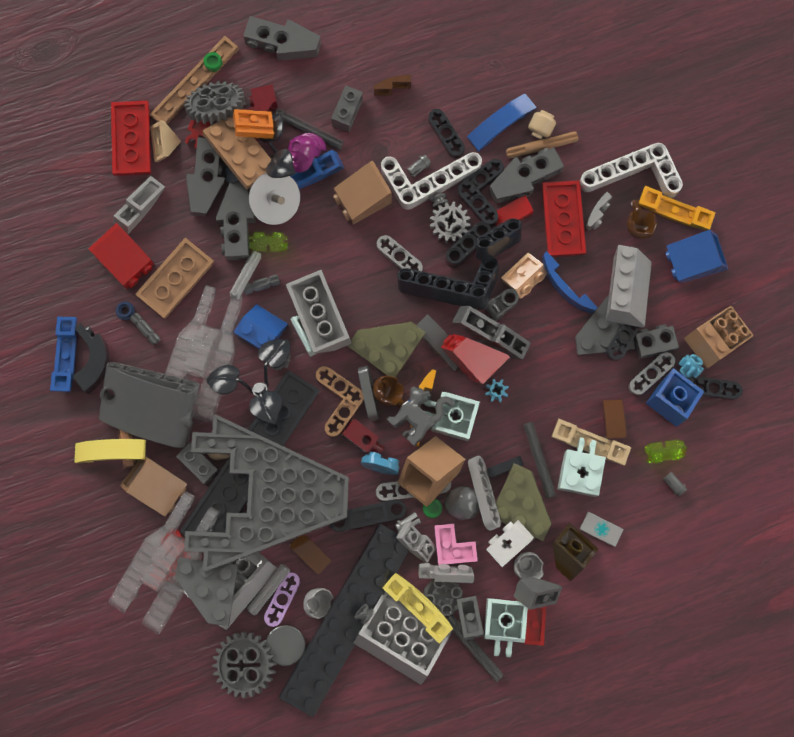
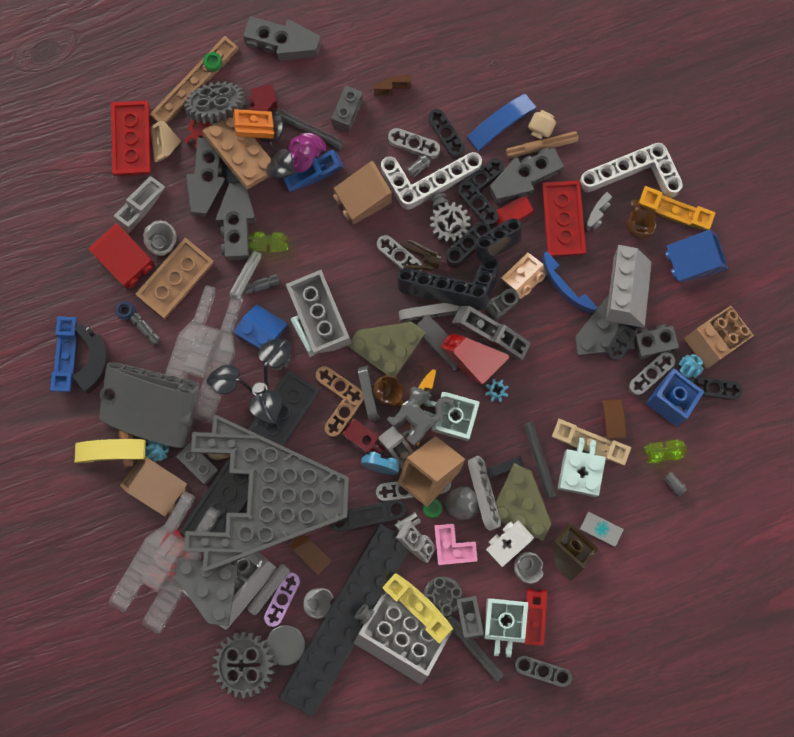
light grey piece [249,173,300,225] -> none
light grey hinge [418,563,474,583] -> none
dark grey slope [513,577,563,610] -> none
none -> light grey hair [143,220,177,256]
none -> medium azure gear [145,440,169,462]
none -> light grey slope [378,426,414,470]
none -> light grey beam [388,128,440,159]
none -> dark brown plant [398,239,441,271]
none -> light grey beam [399,303,460,322]
none -> dark grey beam [514,655,572,687]

